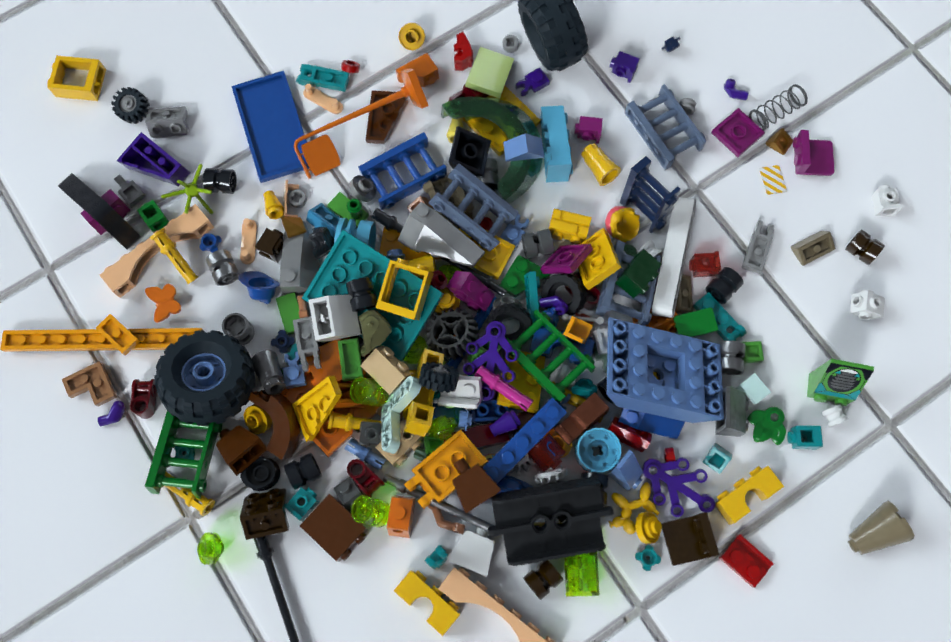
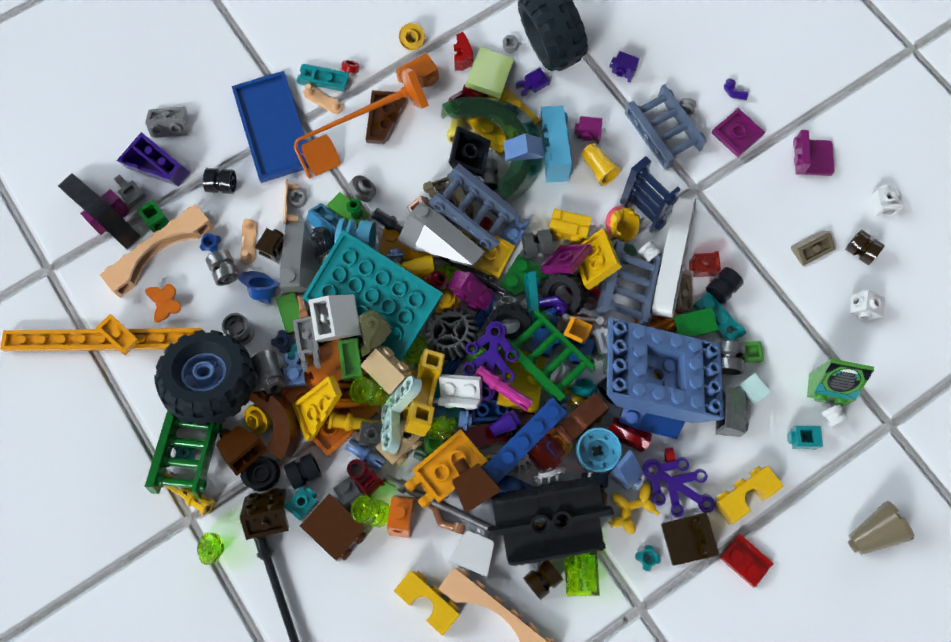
yellow window [47,55,106,101] -> none
medium nougat plate [62,361,117,407] -> none
dark purple arm [98,401,125,426] -> none
black wheel [111,87,150,124] -> none
dark red piece [130,379,158,419] -> none
yellow pin [149,228,198,284] -> none
lime plant [161,164,213,214] -> none
yellow cone [263,190,284,219] -> none
pearl gold slope [281,216,307,238] -> none
black wheel [346,277,377,312] -> none
blue fence [358,132,447,210] -> none
yellow window [376,258,434,320] -> none
black wheel [419,362,459,393] -> none
teal hinge [425,545,448,569] -> none
dark green brick [615,249,662,298] -> none
yellow plate [635,512,662,544] -> none
dark blue plate [661,37,681,53] -> none
teal slope [703,443,733,474] -> none
light grey hinge [741,220,774,274] -> none
green plate [747,407,786,445] -> none
dark grey piece [749,84,808,131] -> none
sticker [759,165,787,195] -> none
pearl gold slope [765,128,793,155] -> none

